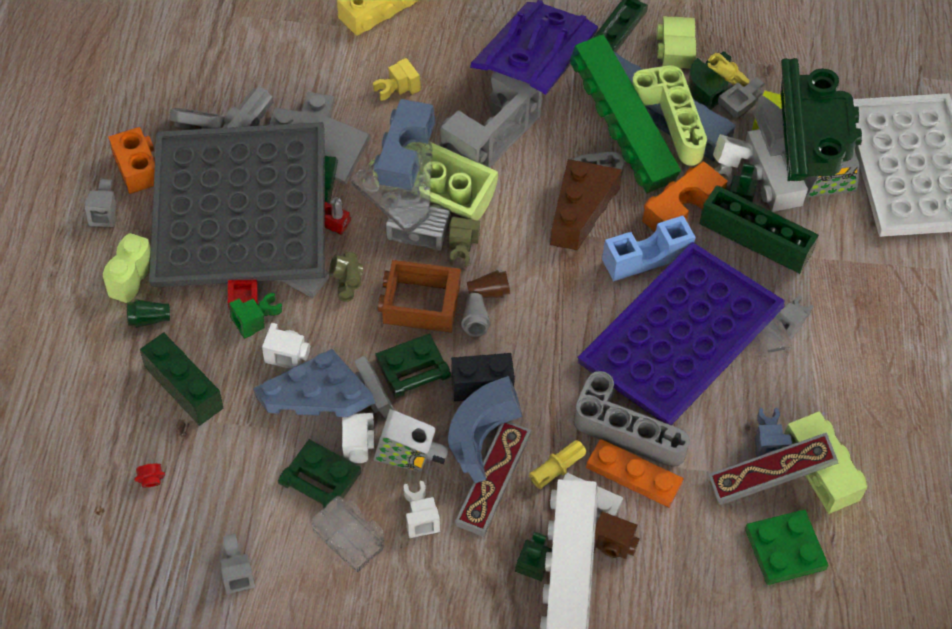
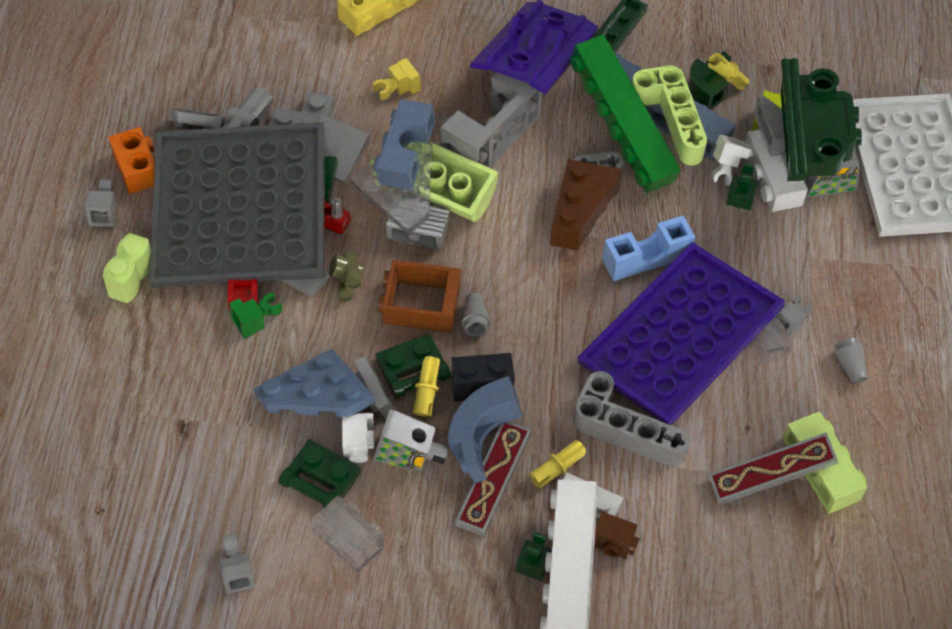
dark green cone [127,299,170,328] -> none
red plate [134,463,165,488] -> none
dark green brick [140,332,224,426] -> none
white brick [262,323,311,369] -> none
white piece [404,481,440,538] -> none
olive piece [449,217,480,268] -> none
reddish brown cone [467,270,510,298] -> none
orange plate [586,438,684,508] -> none
orange arch [642,161,728,232] -> none
yellowish green brick [656,16,696,69] -> none
dark green brick [699,185,819,274] -> none
light grey plate [718,77,765,119] -> none
green plate [745,509,829,585] -> none
sand blue piece [755,408,792,457] -> none
none -> light yellow axle [412,356,440,418]
none -> light grey cone [834,338,868,384]

